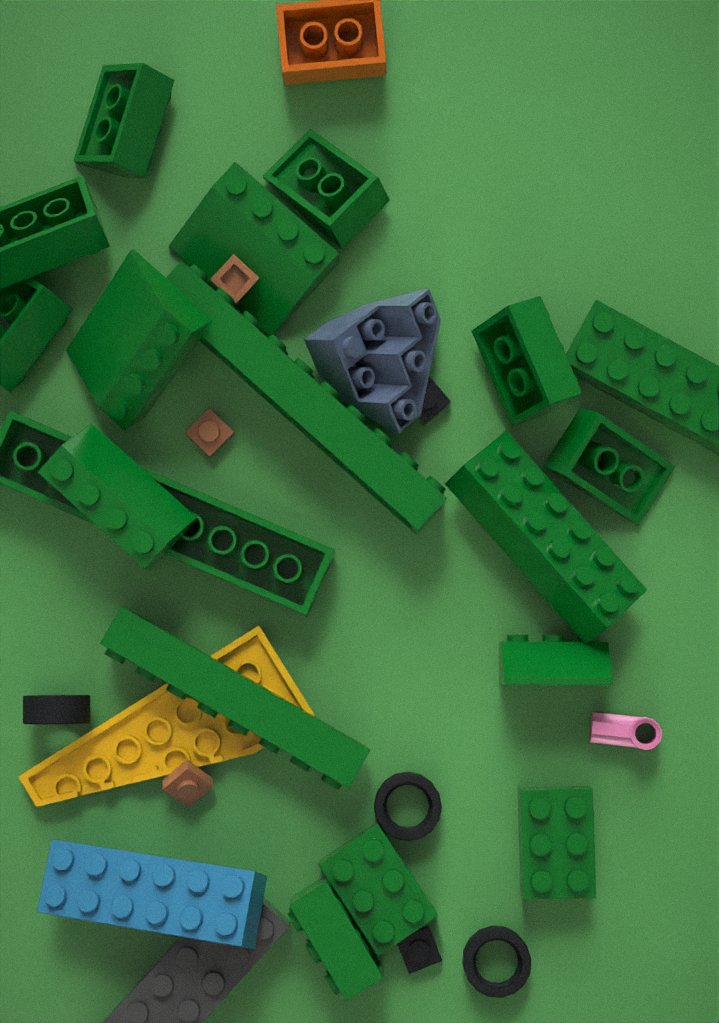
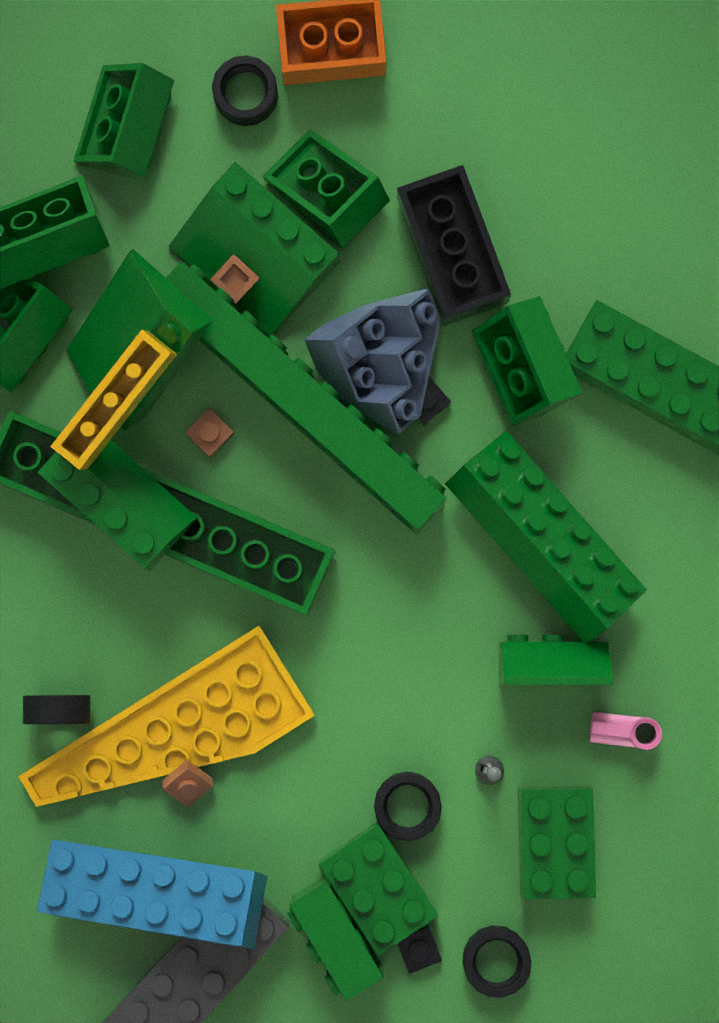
green brick [99,606,370,790] -> none
green slope [544,407,675,526] -> none
none -> yellow brick [50,330,177,470]
none -> black tyre [212,55,278,126]
none -> black brick [397,165,511,326]
none -> dark grey hinge [475,756,504,785]

